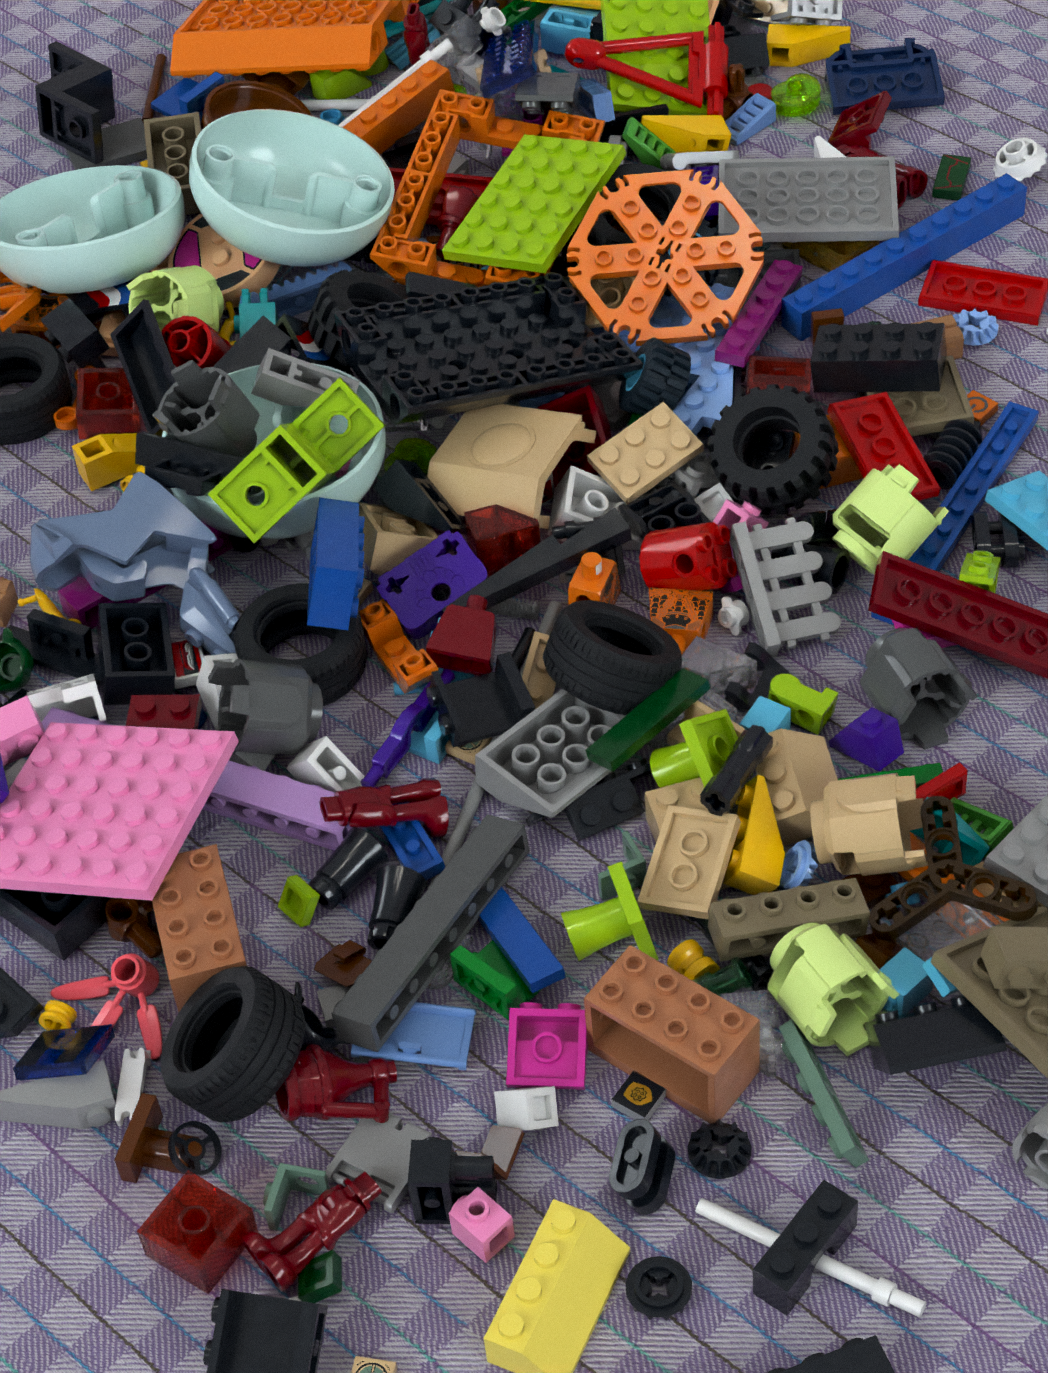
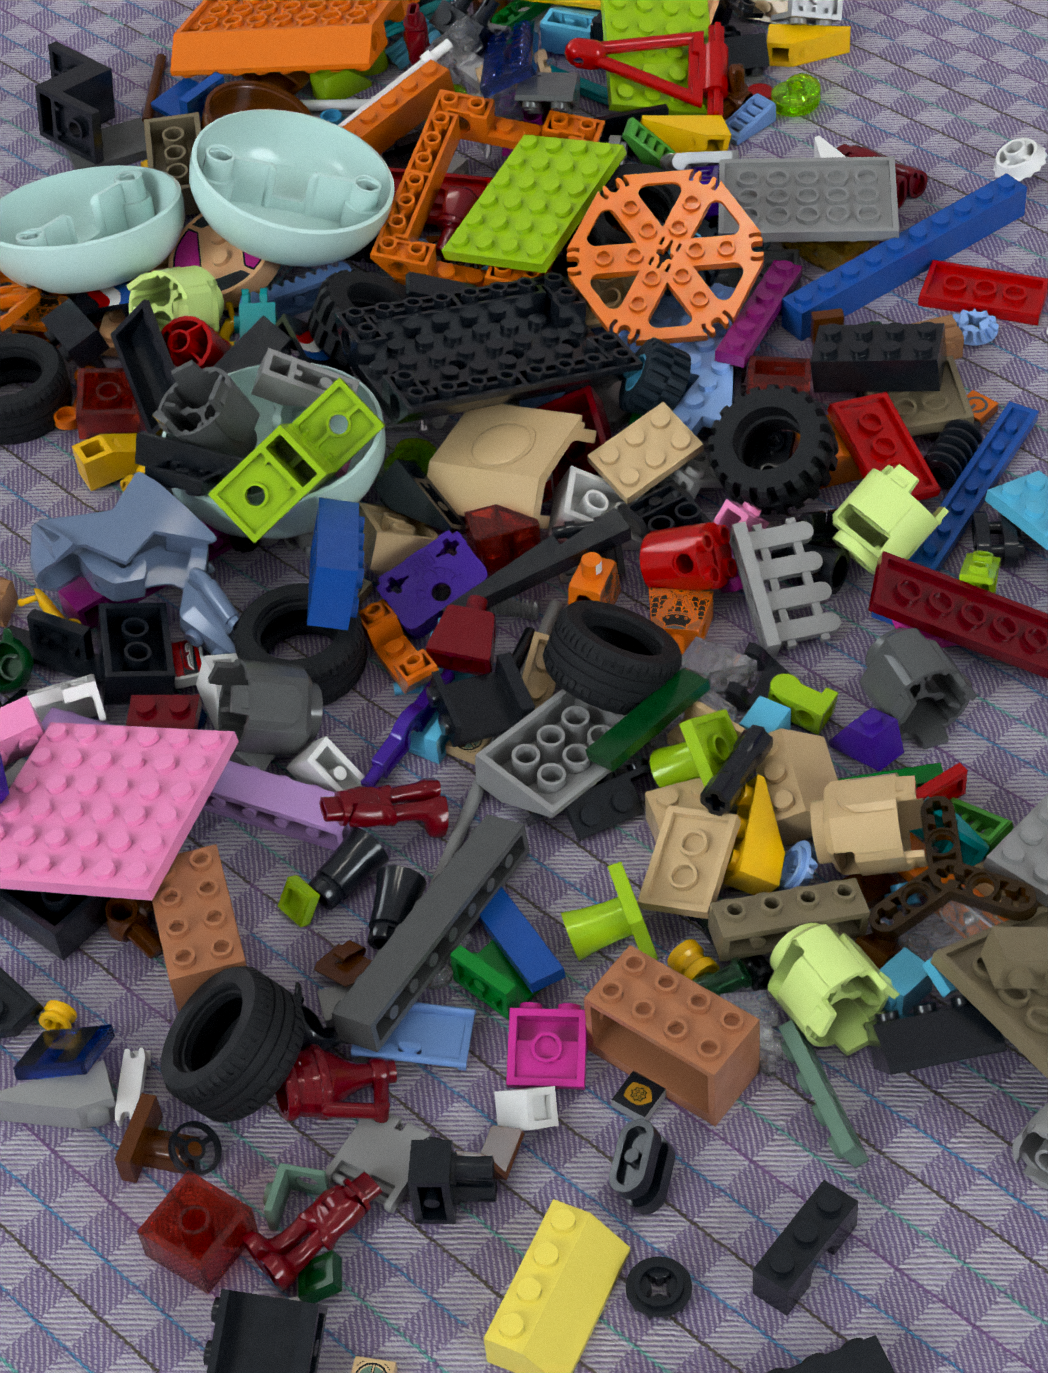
coral plant [50,953,163,1060] -> none
blue plate [378,803,445,880] -> none
bright pink brick [449,1187,515,1263] -> none
white plate [480,7,506,36] -> none
medium blue gear [579,78,615,122] -> none
sand green bracket [598,831,646,901] -> none
black gear [687,1118,752,1179] -> none
white plate [694,482,734,522] -> none
white bar [695,1198,926,1318] -> none
white plate [717,596,749,636] -> none
dark blue plate [825,38,945,115] -> none
dark red piece [828,90,892,149] -> none
dark green tile [932,154,971,200] -> none

